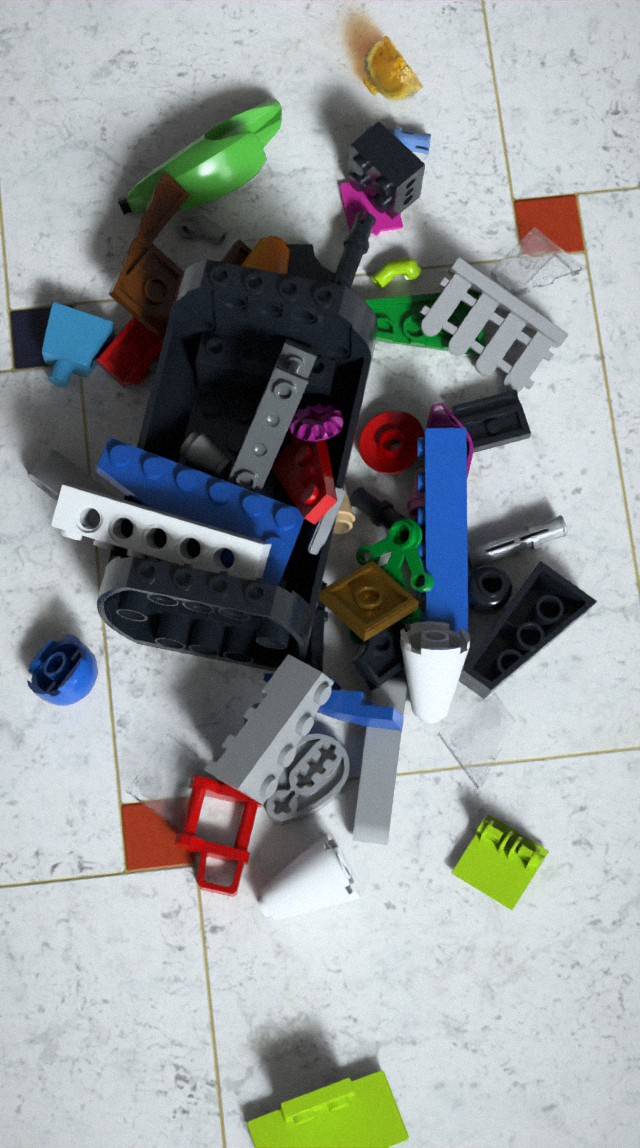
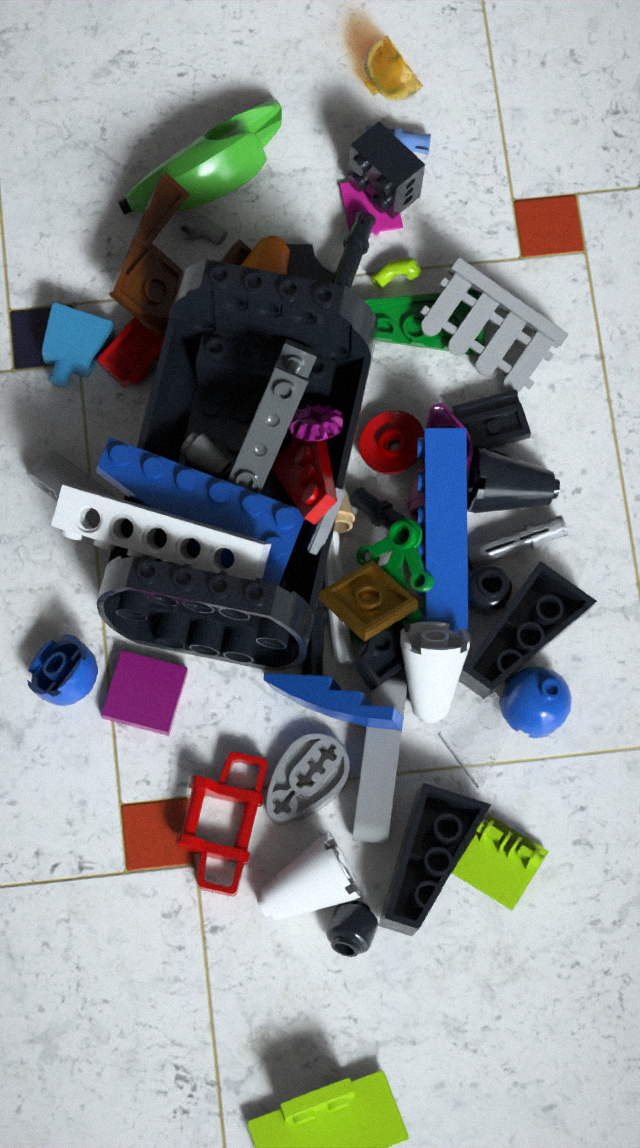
clear wing [126,733,197,831] -> none
light grey wedge [203,654,334,805] -> none
clear wing [490,227,582,297] -> none
none -> magenta tile [101,650,188,736]
none -> white axle [324,531,354,665]
none -> black head [326,901,378,957]
none -> black wedge [378,783,491,936]
none -> black cone [467,445,560,513]
none -> blue cylinder [499,666,572,739]

